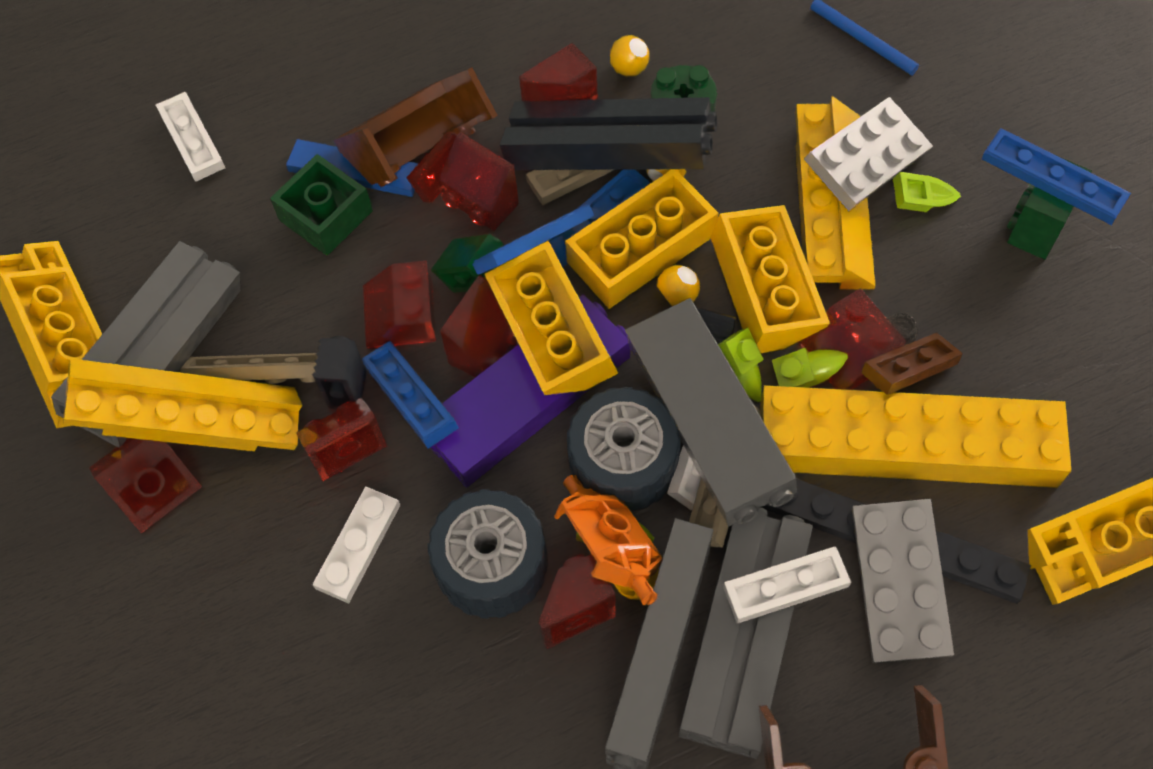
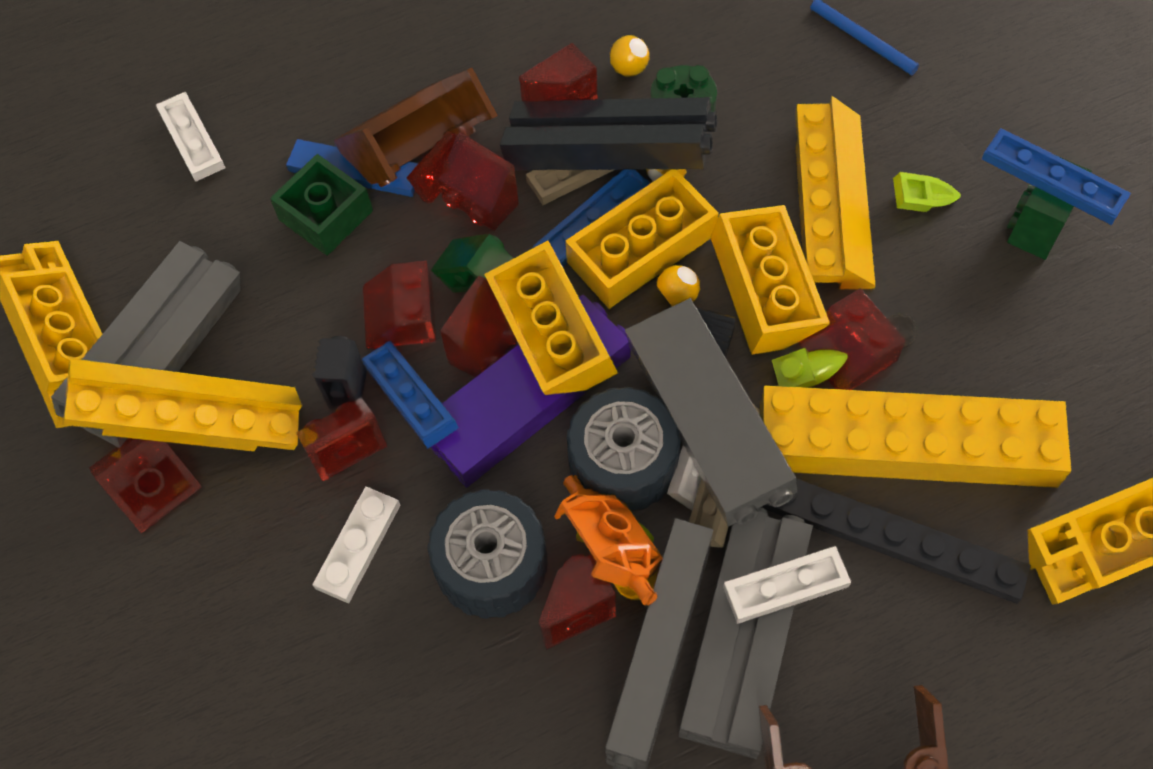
dark tan plate [180,353,318,384] -> none
blue tile [472,204,595,275] -> none
lime plate [718,328,764,402] -> none
plate [804,97,933,211] -> none
light grey plate [852,499,954,663] -> none
reddish brown plate [861,332,963,395] -> none

